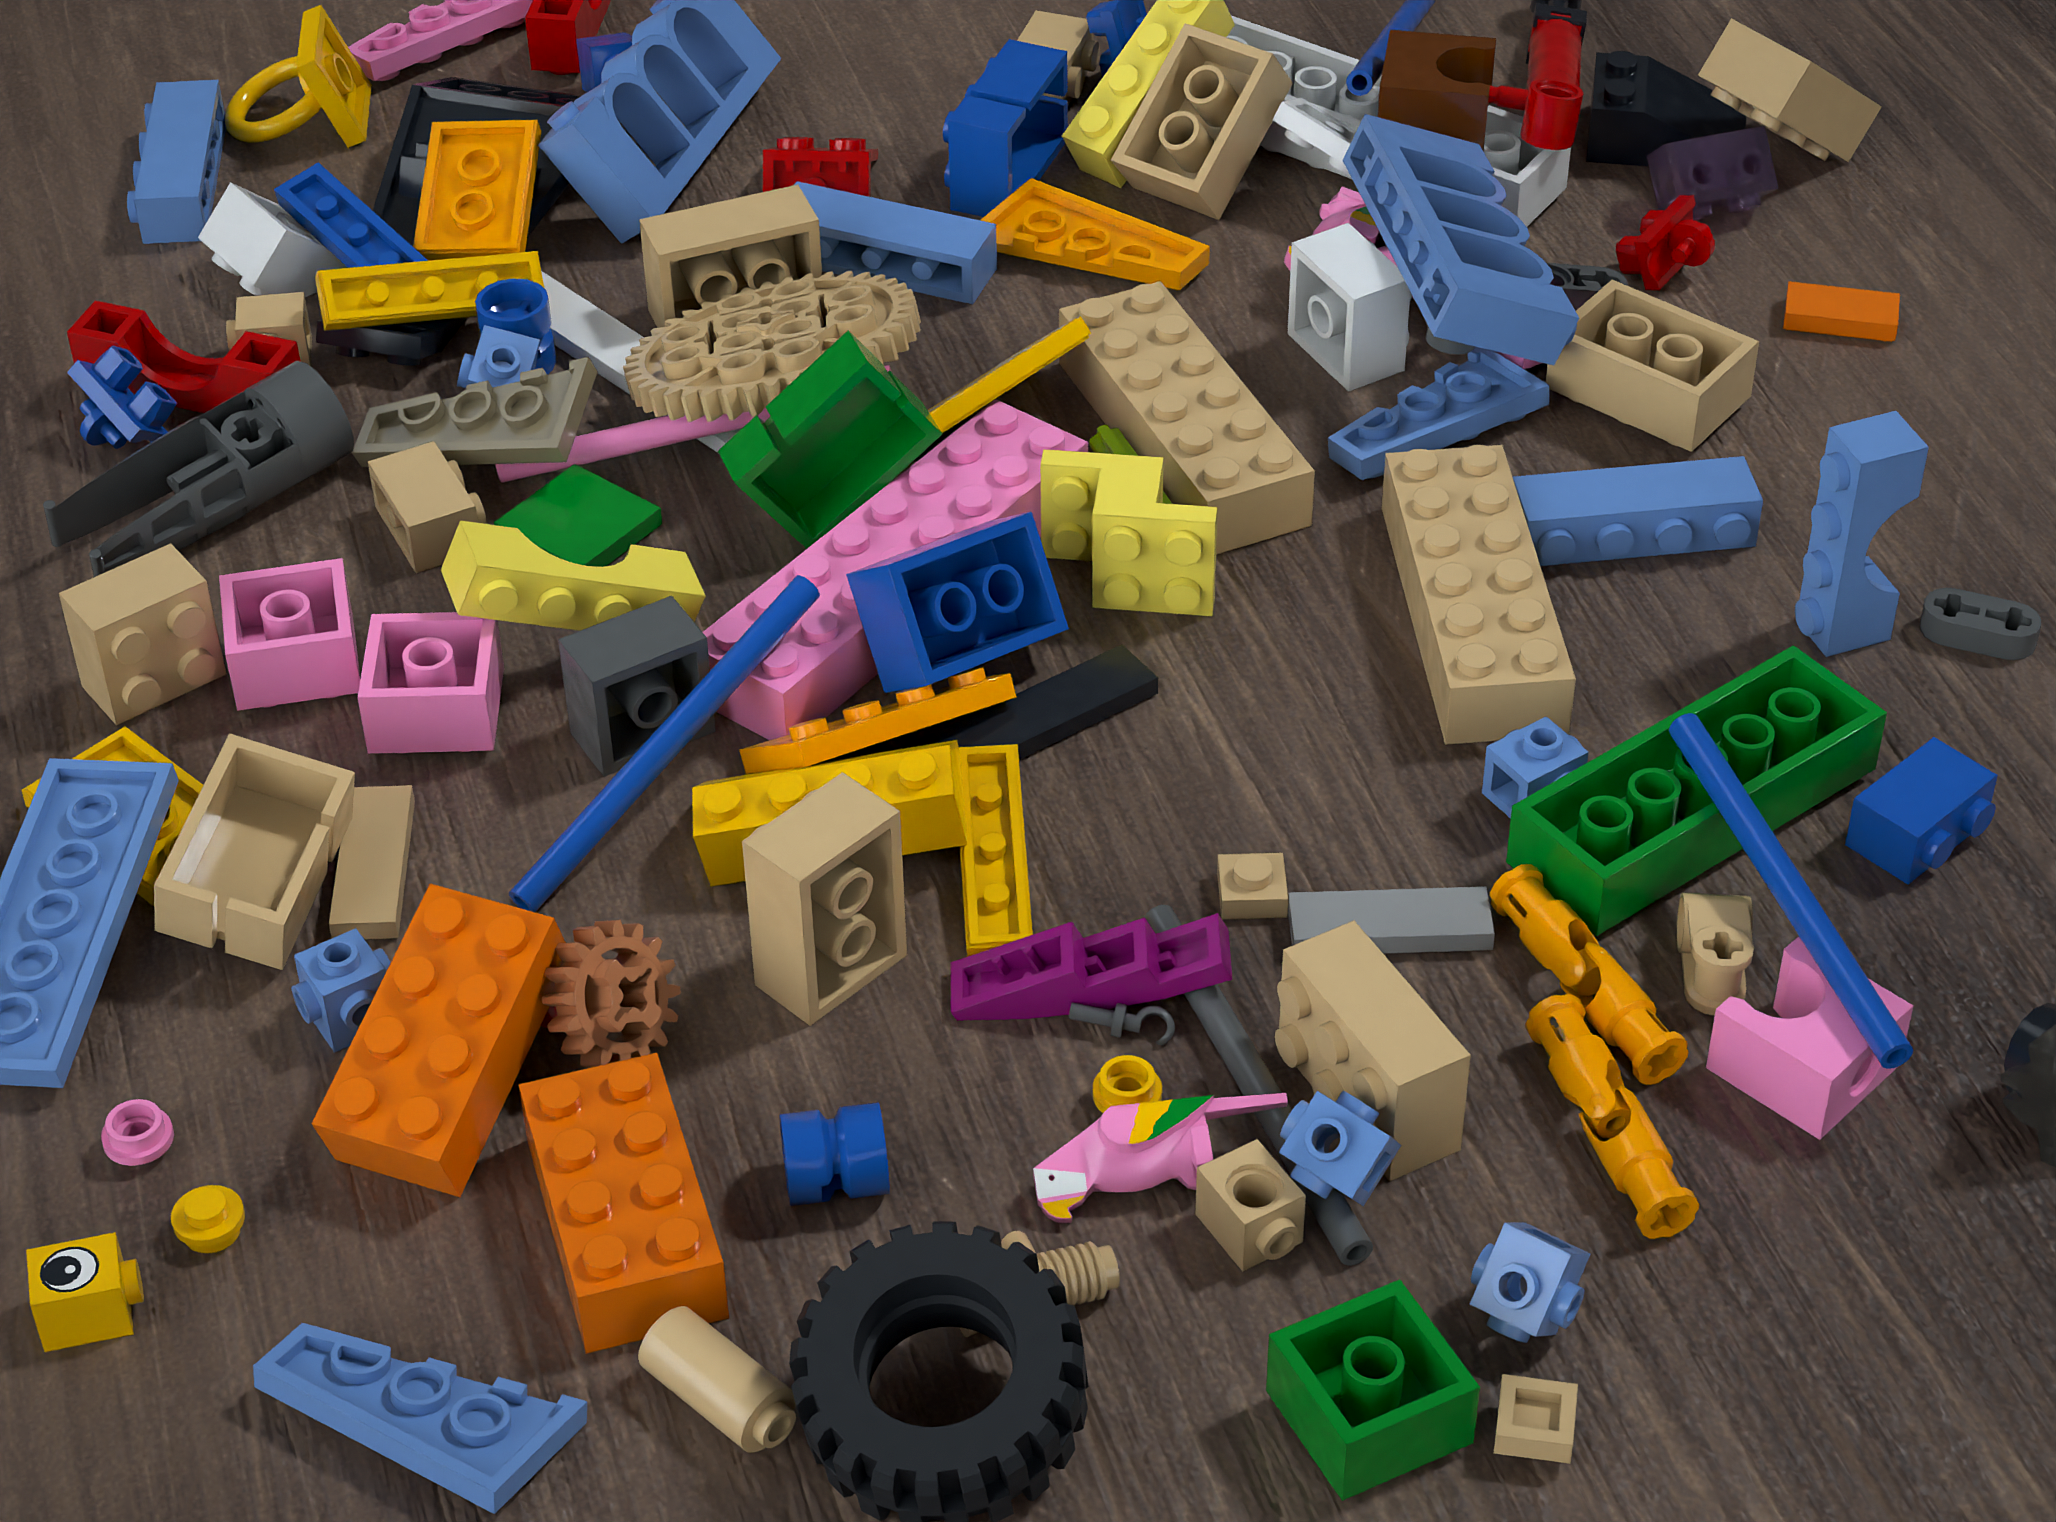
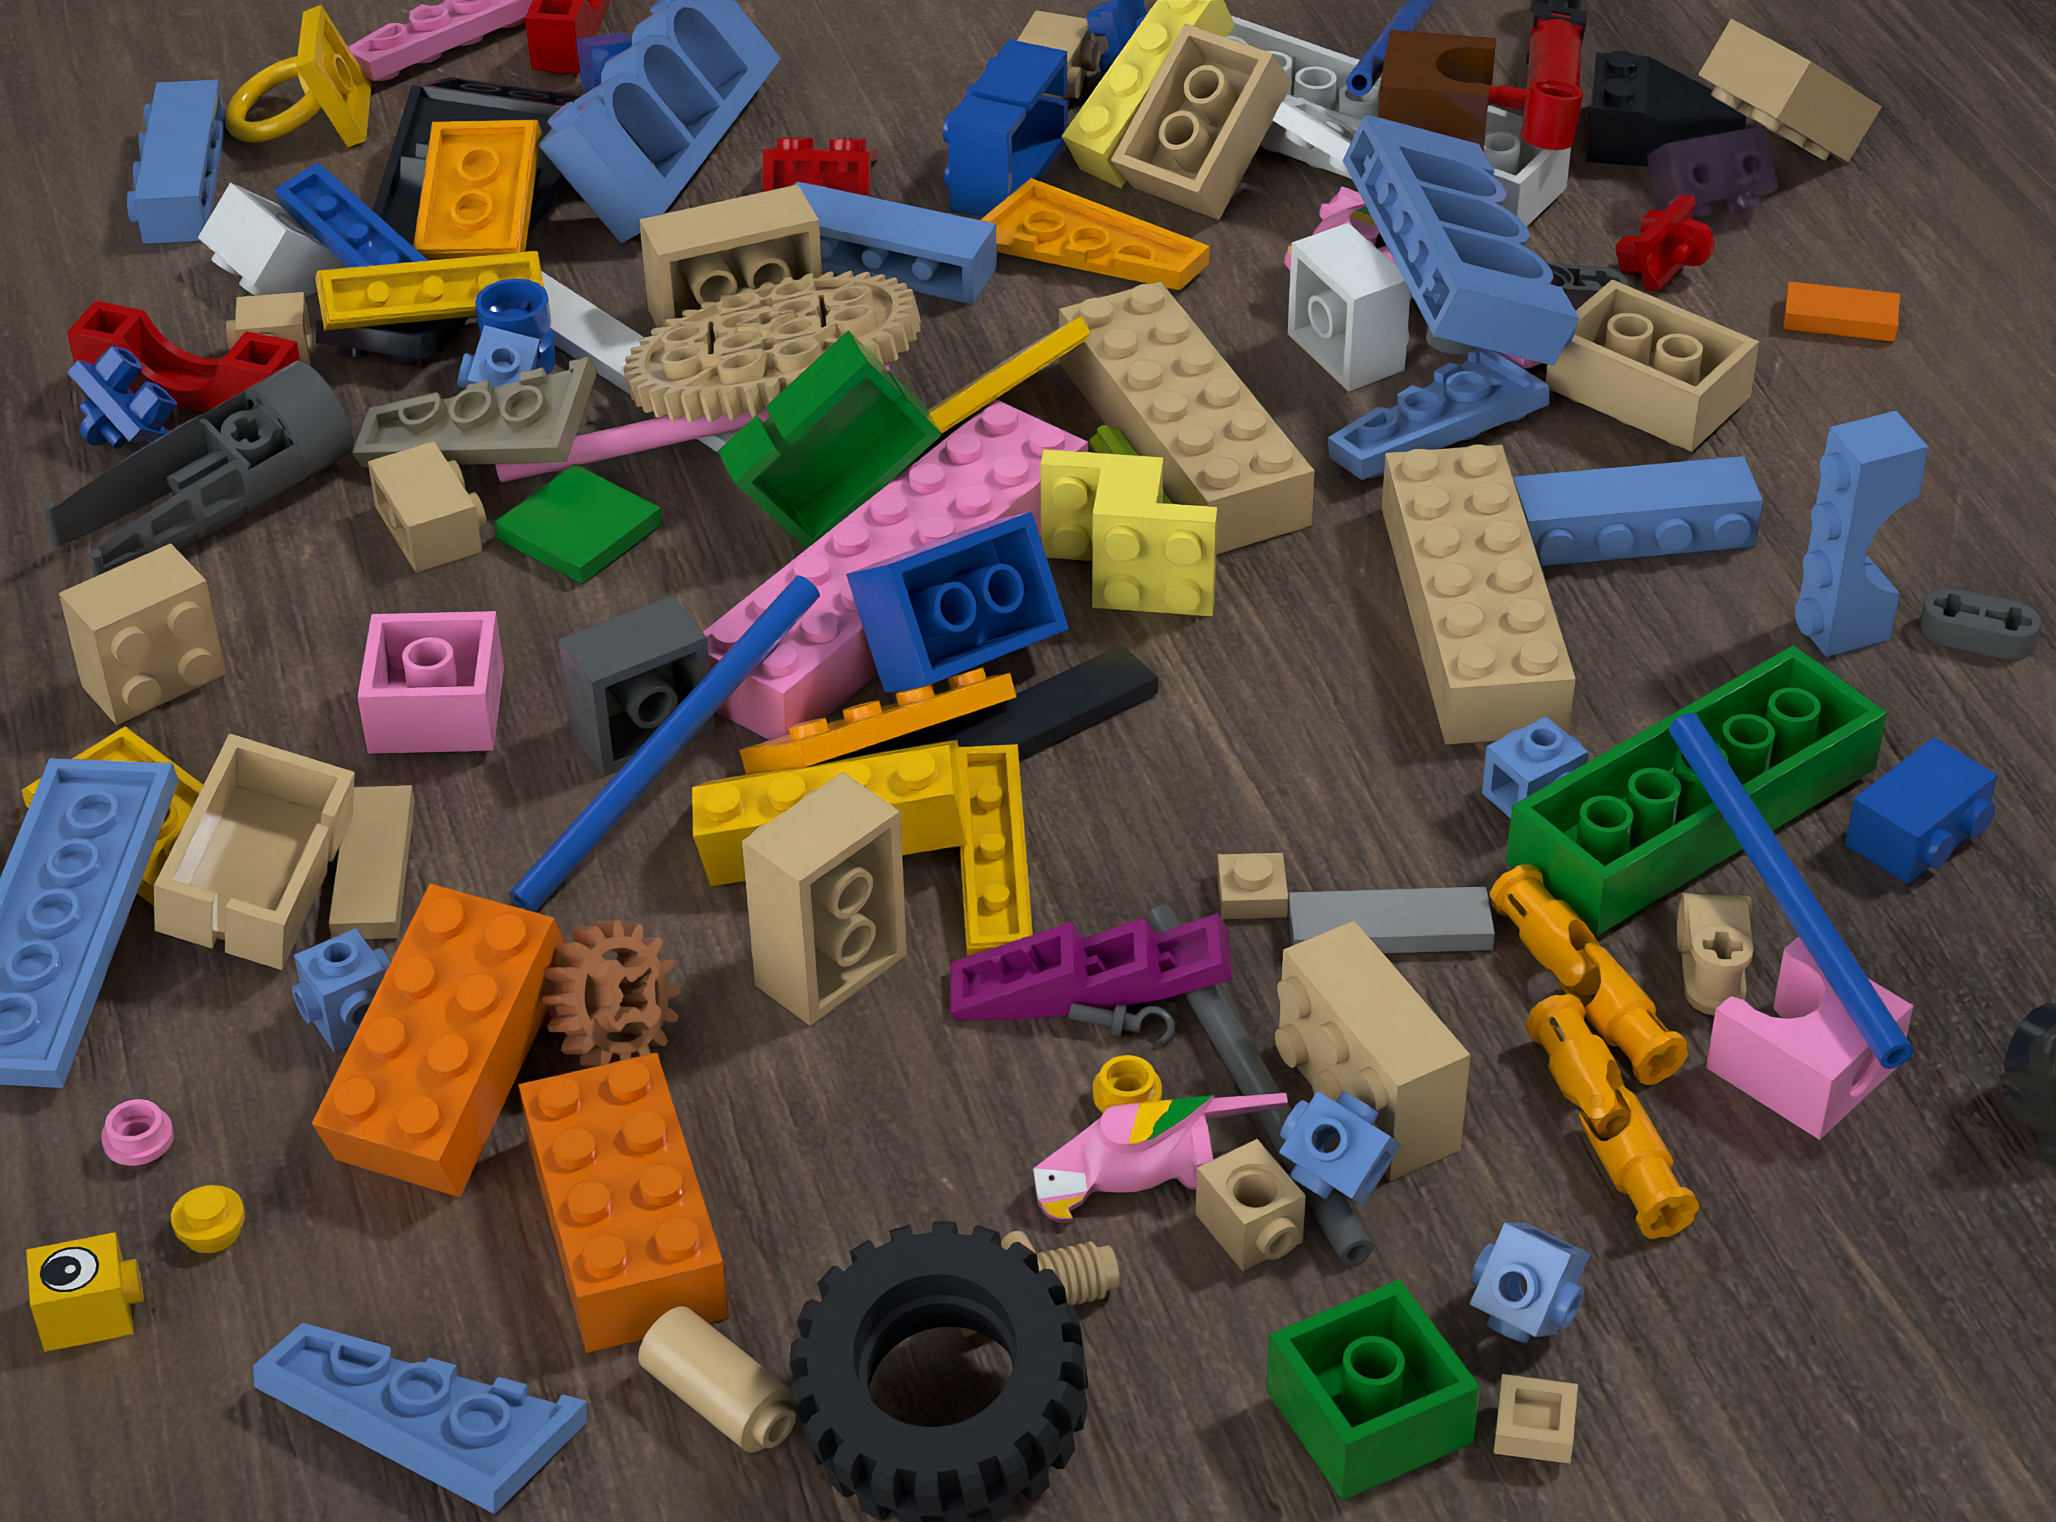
bright pink brick [219,558,360,711] -> none
light yellow arch [441,520,706,631] -> none
blue wheel [779,1102,890,1206] -> none

